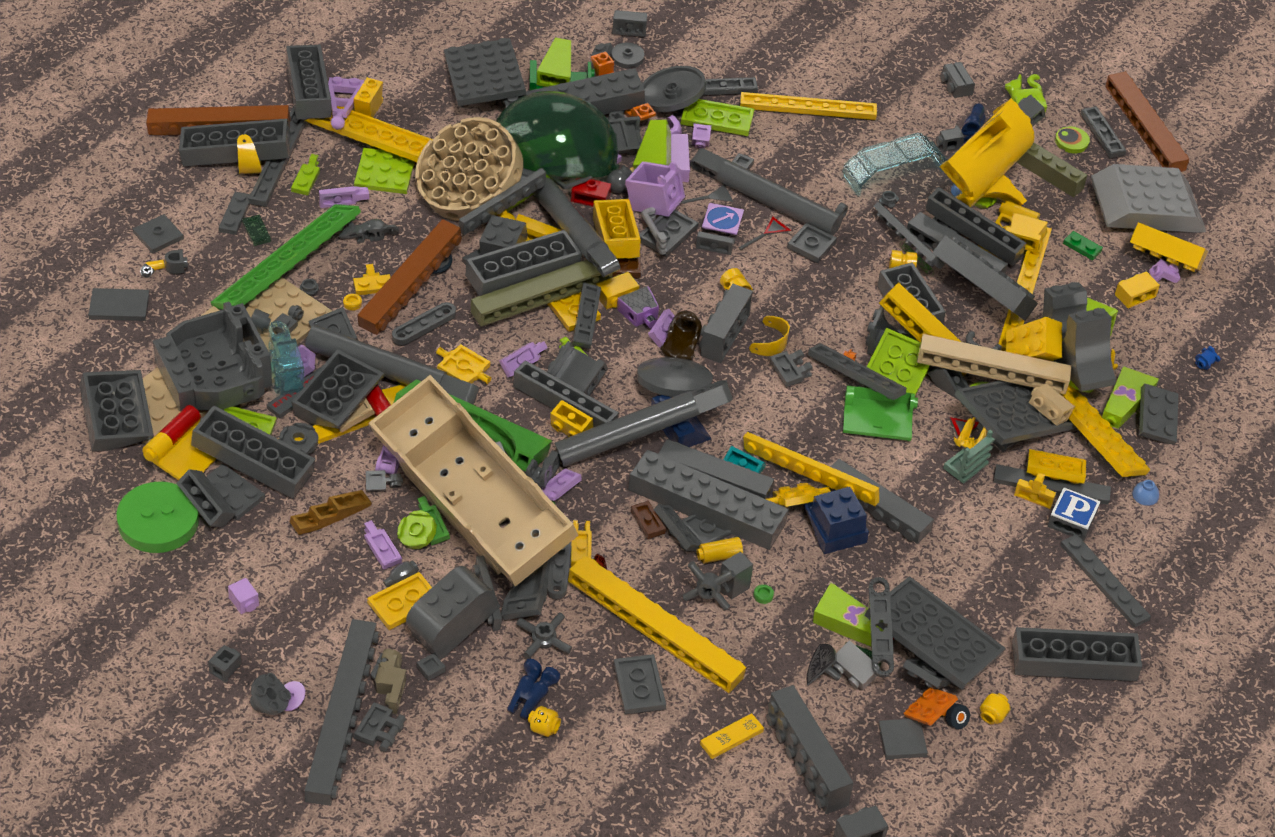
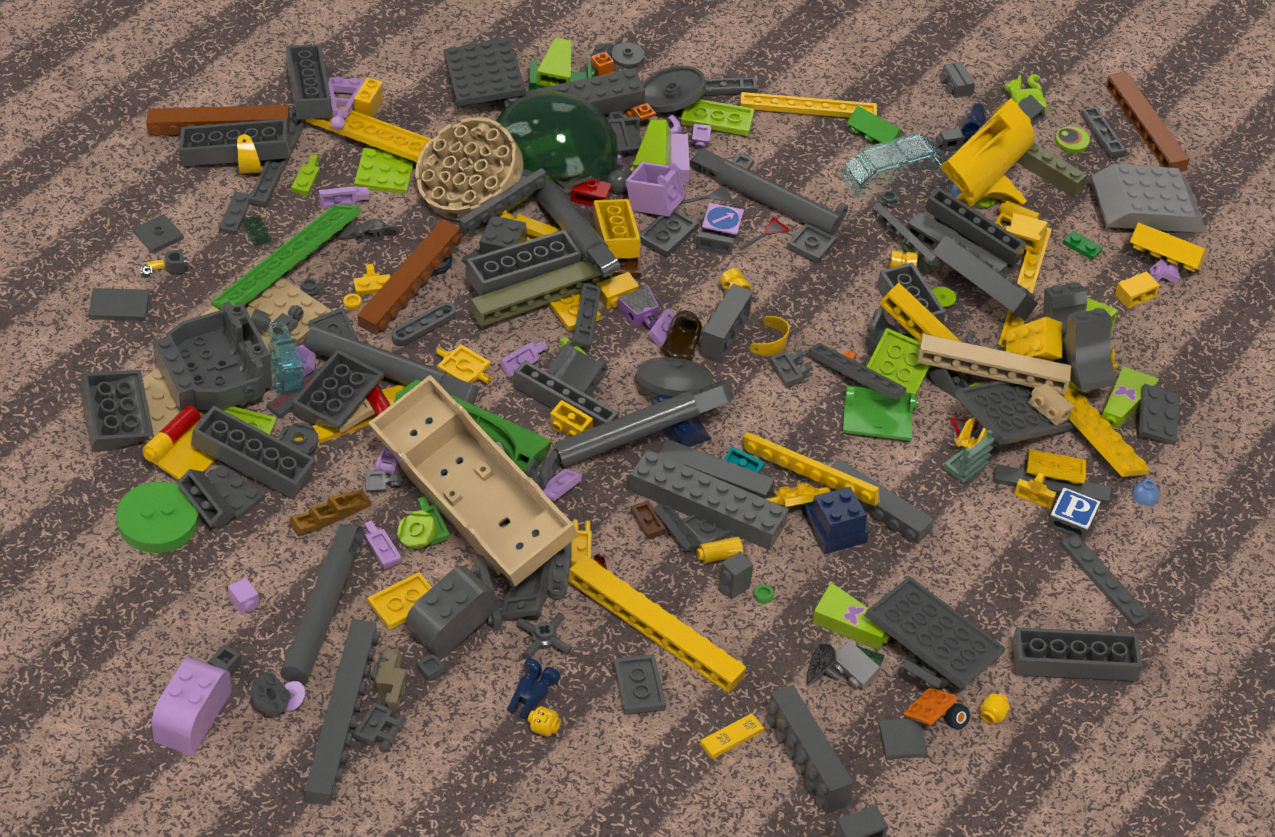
dark grey plant [383,560,419,587] -> none
dark grey bracket [612,10,647,37] -> none
light grey hinge [641,207,667,254] -> none
dark grey bar [683,561,735,610] -> none
dark grey piece [868,577,894,678] -> none
blue brick [1195,346,1221,370] -> none
none -> lavender brick [152,657,232,756]
none -> dark grey piece [280,524,363,684]
none -> bright green brick [847,105,904,150]
none -> lime piece [932,287,956,307]

